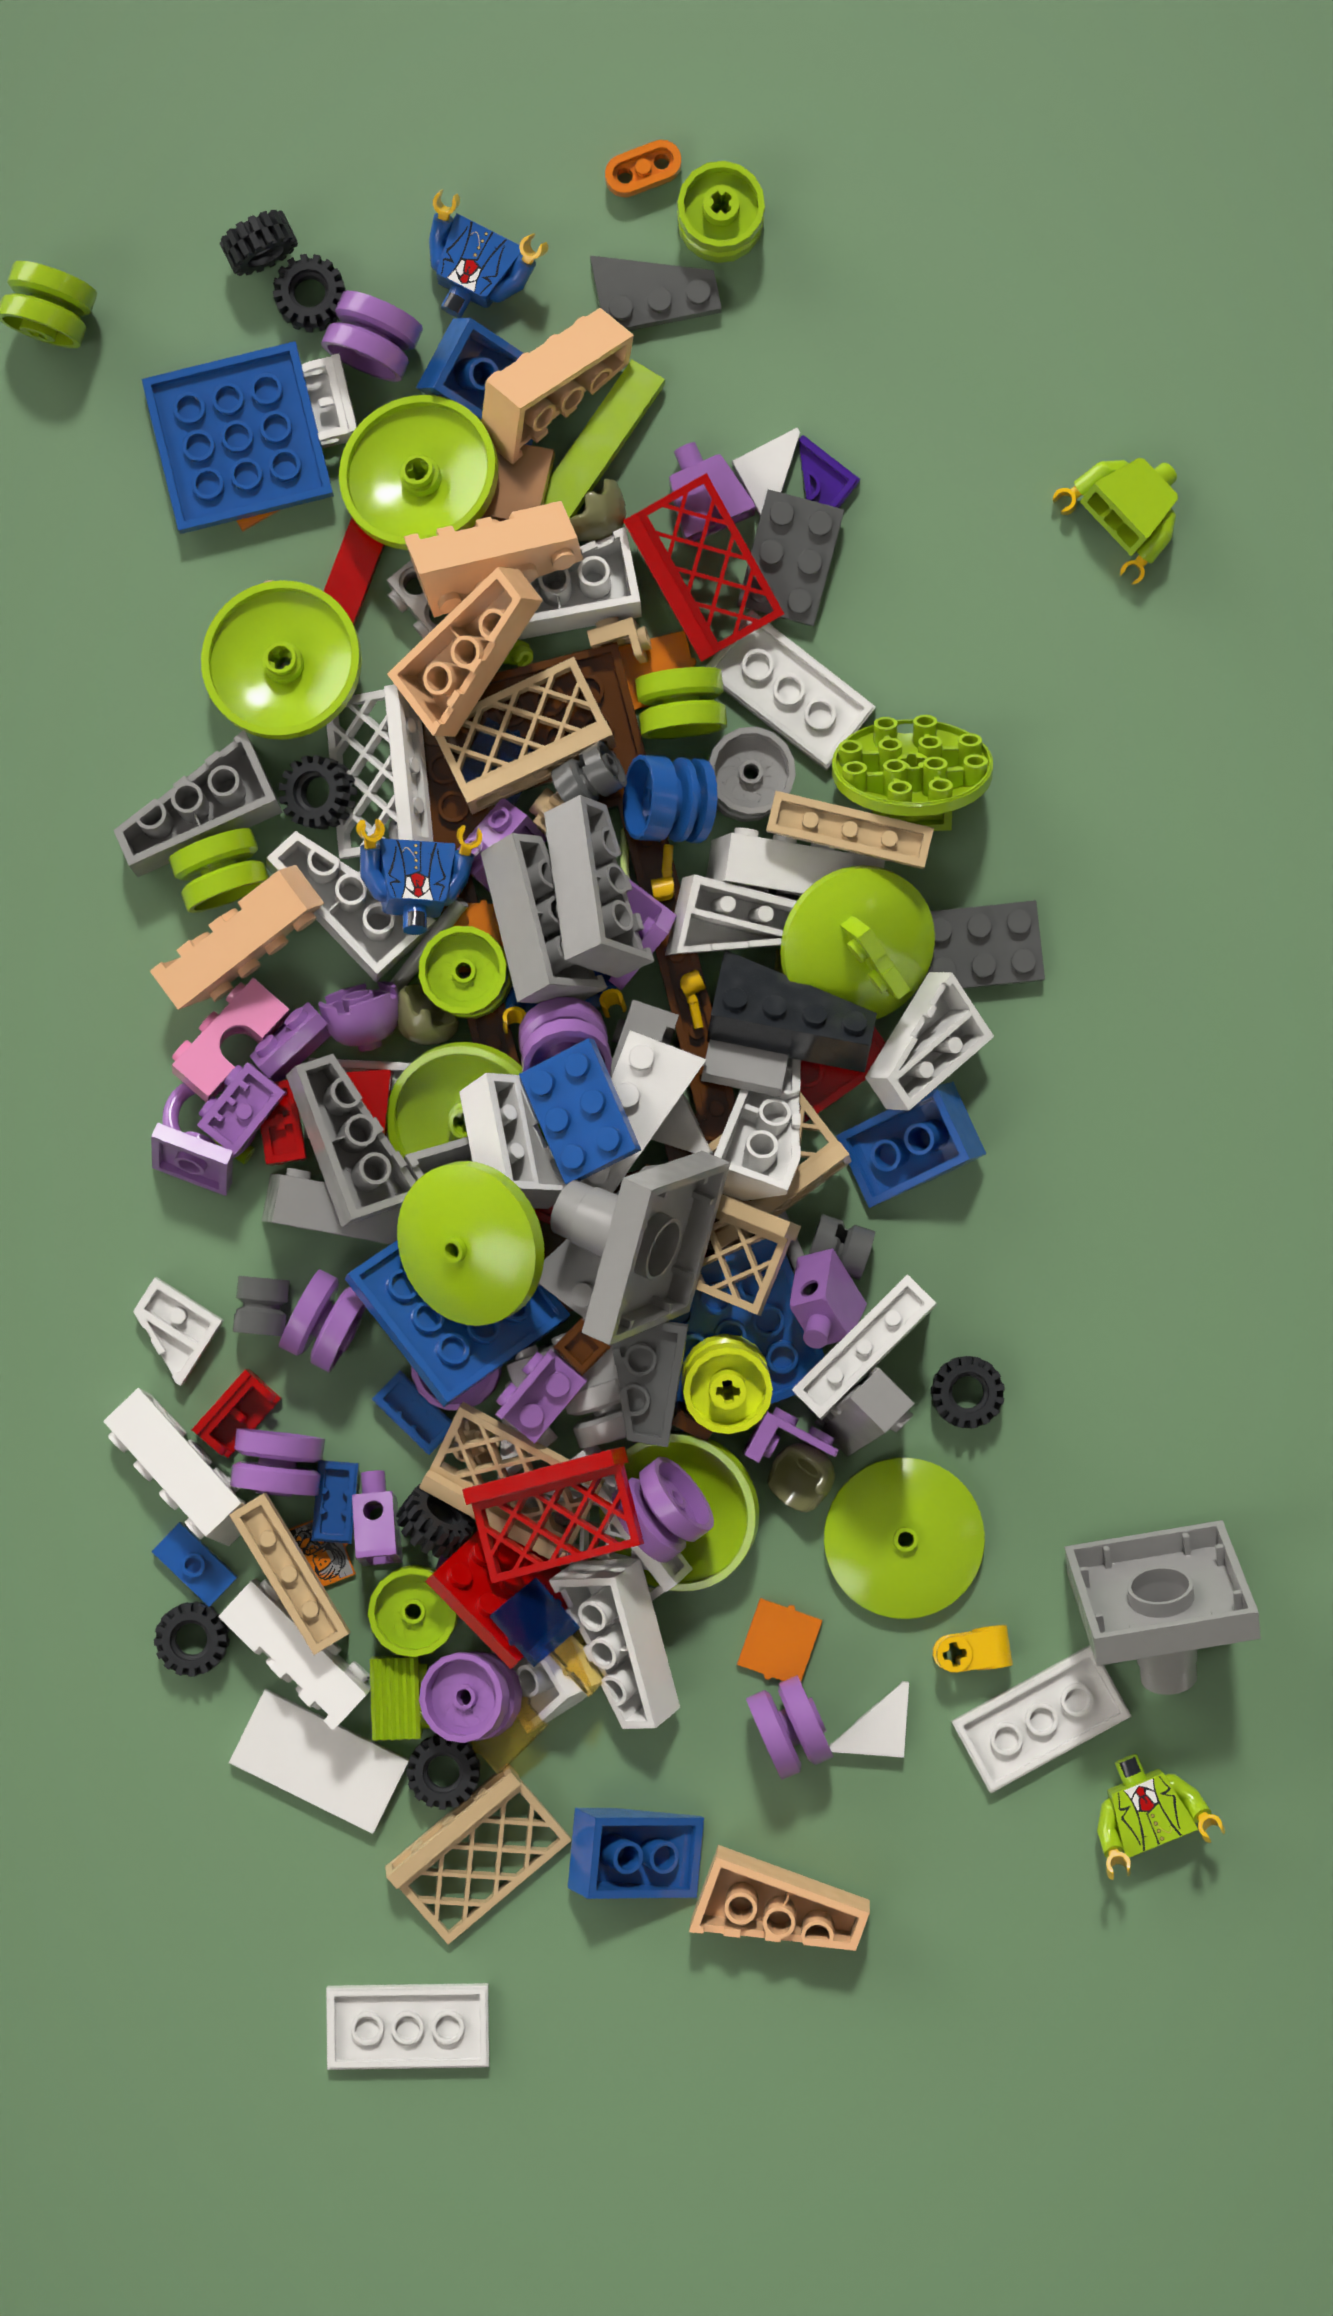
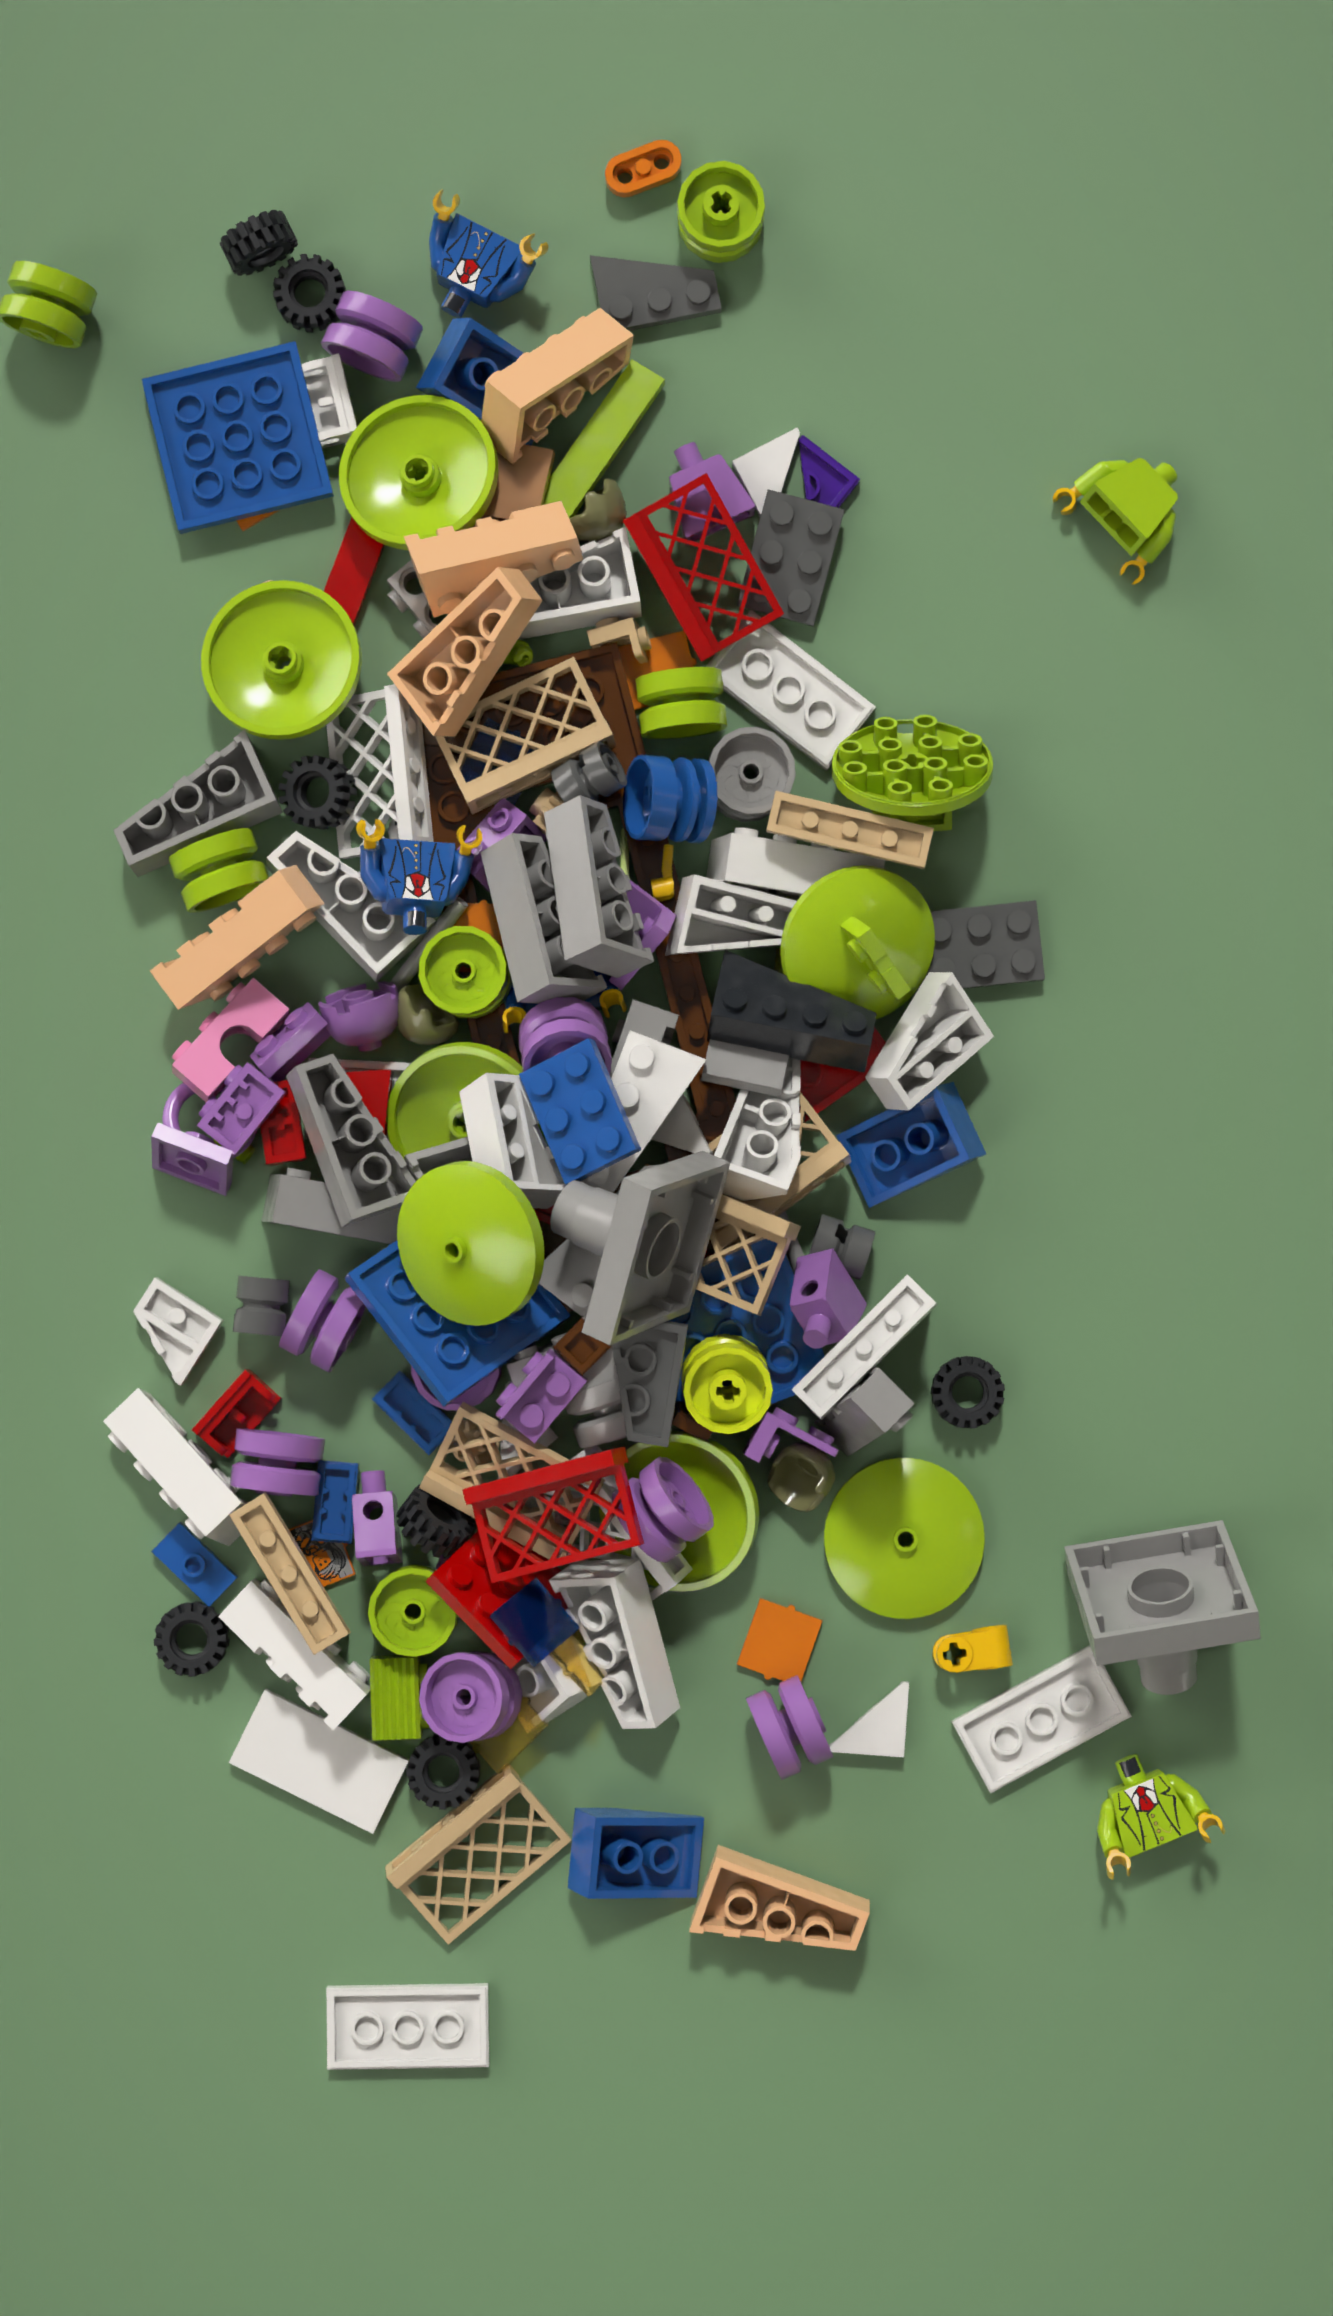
yellow hand [680,970,706,1029] -> none

